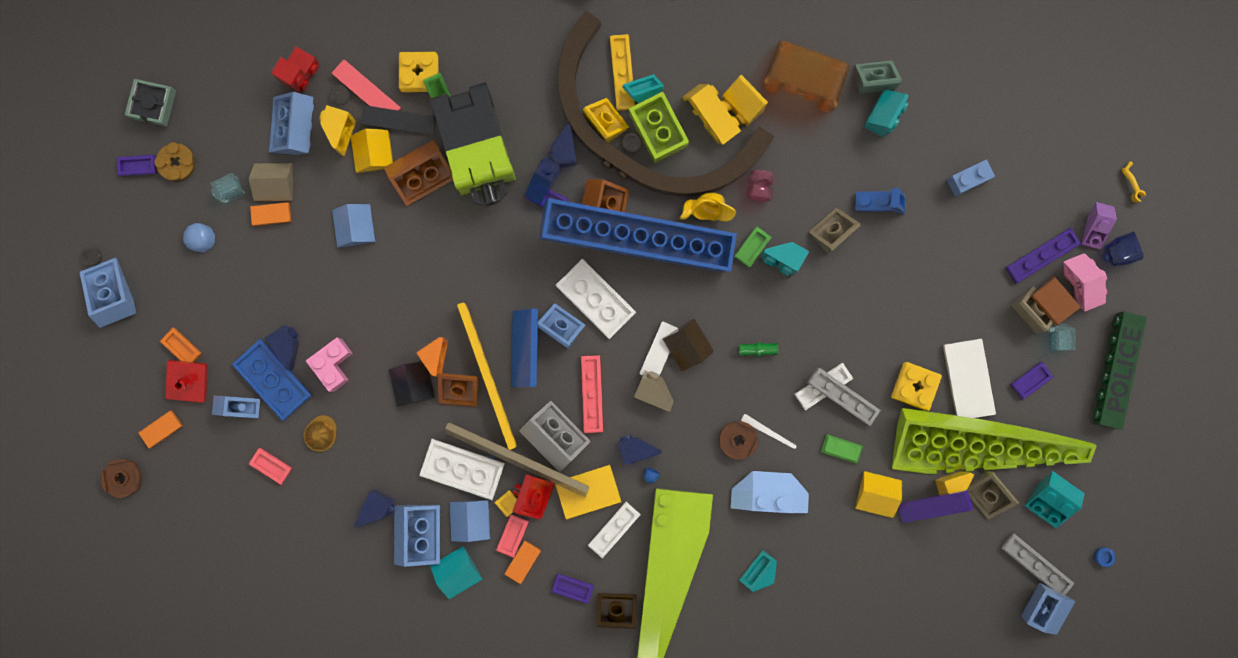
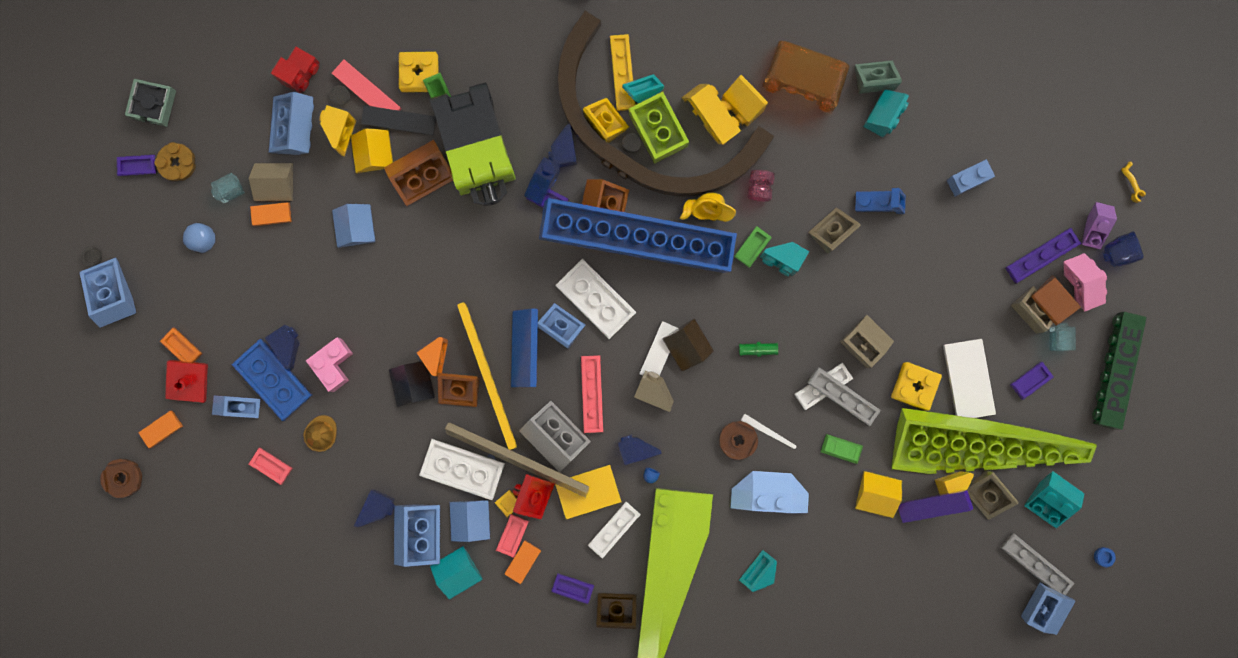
none -> dark tan slope [840,315,894,369]

